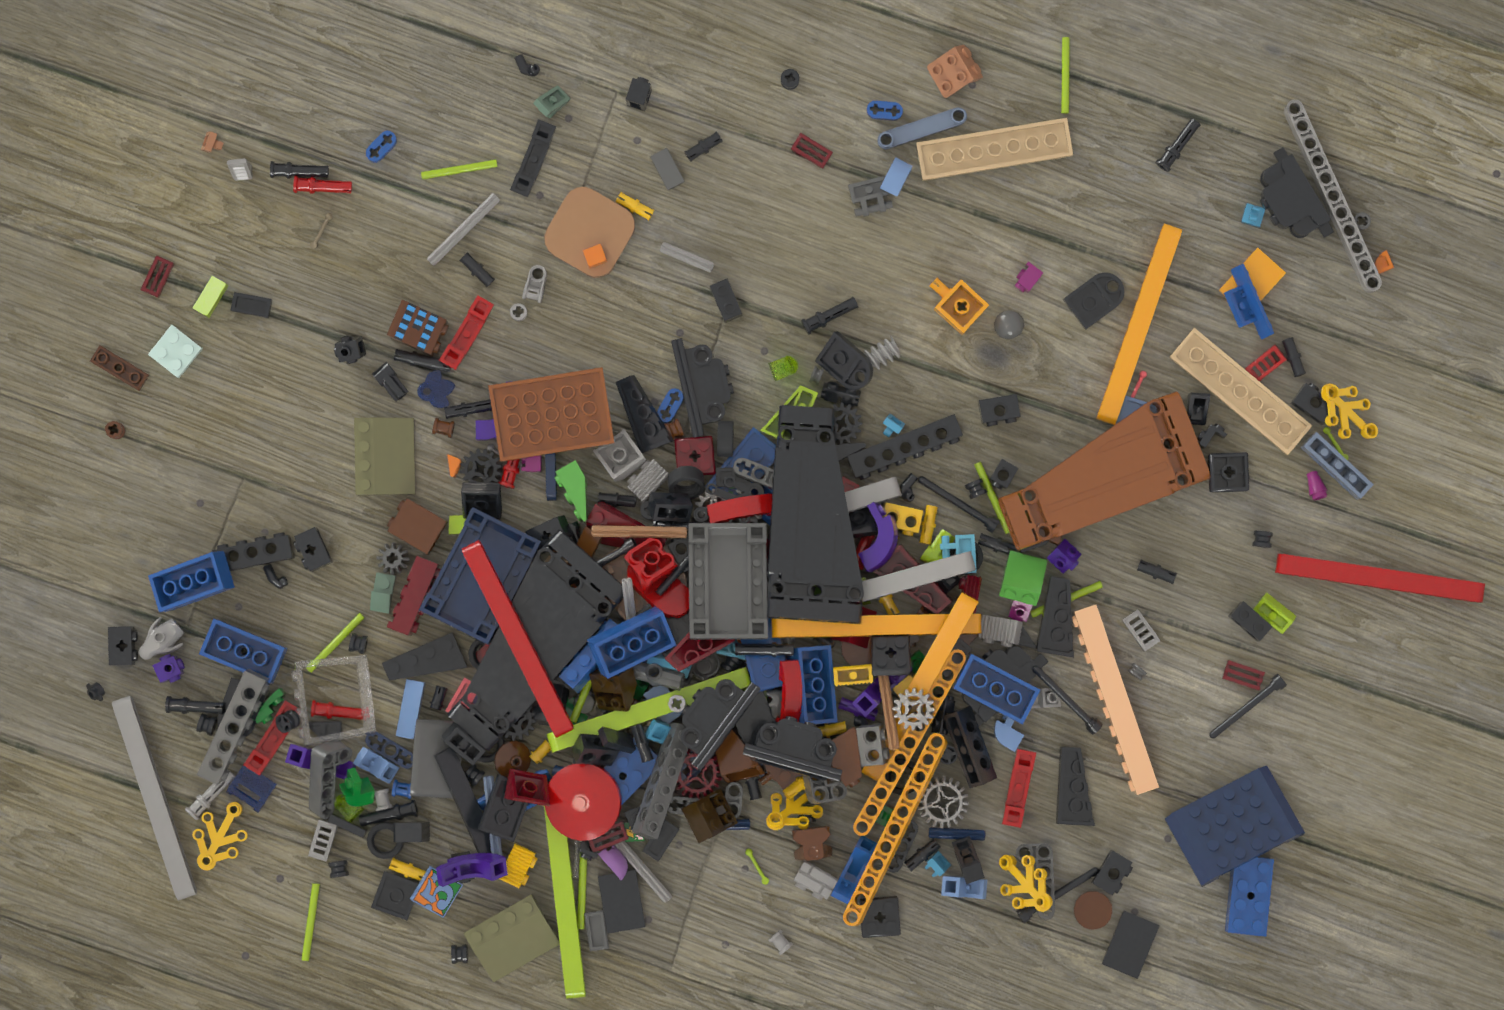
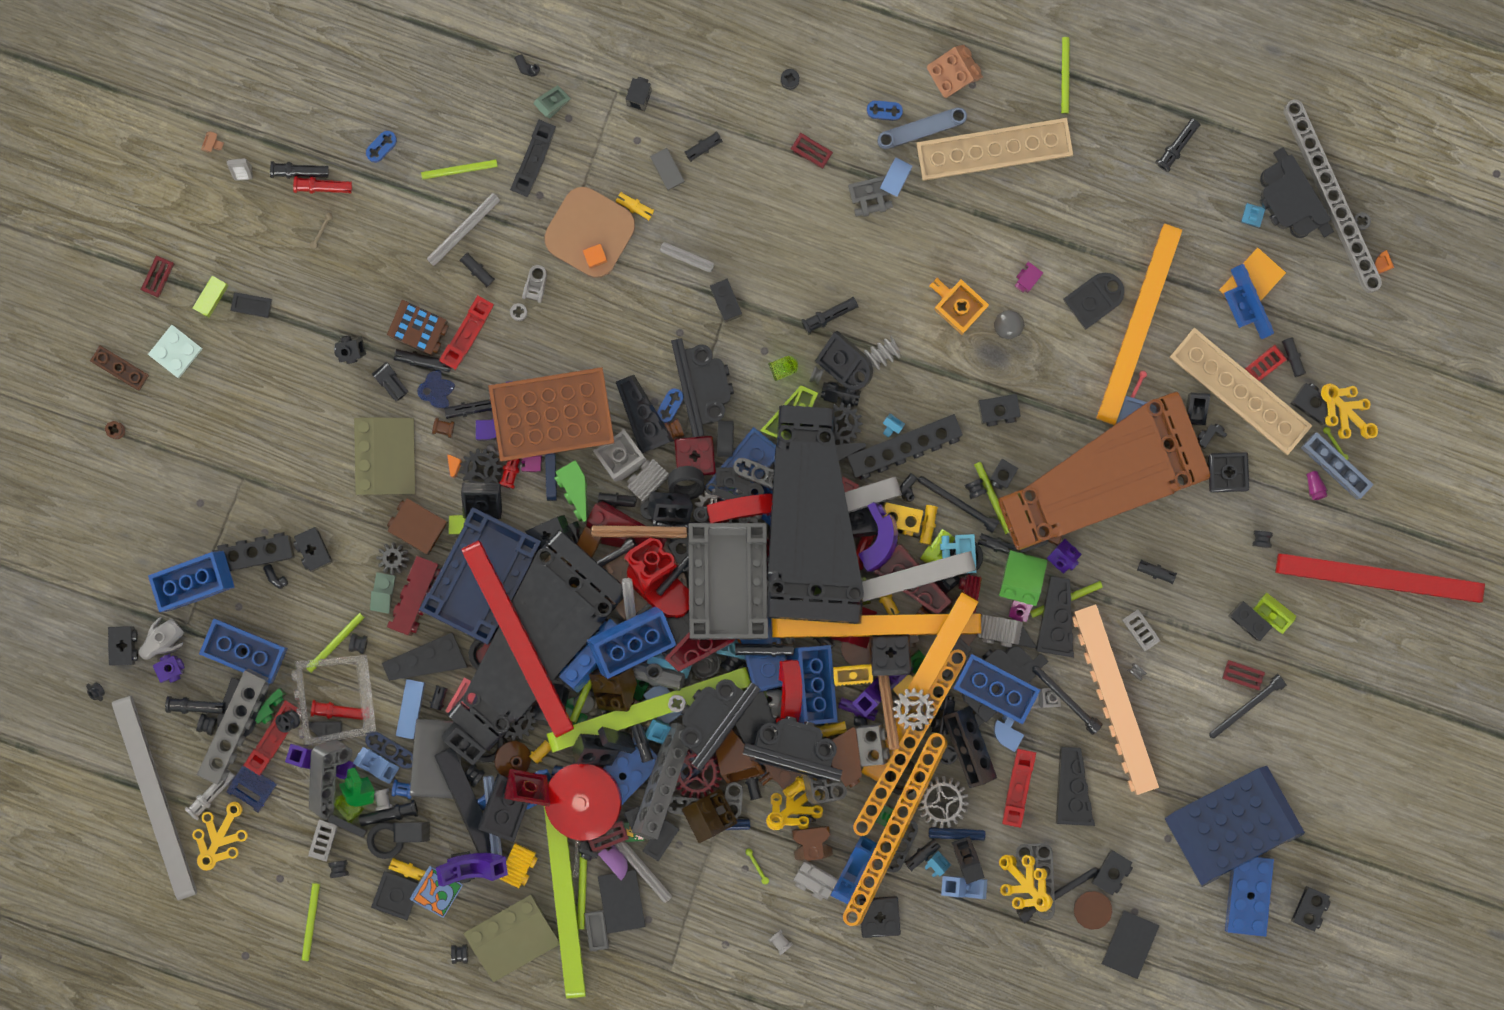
none -> black brick [1291,886,1331,932]

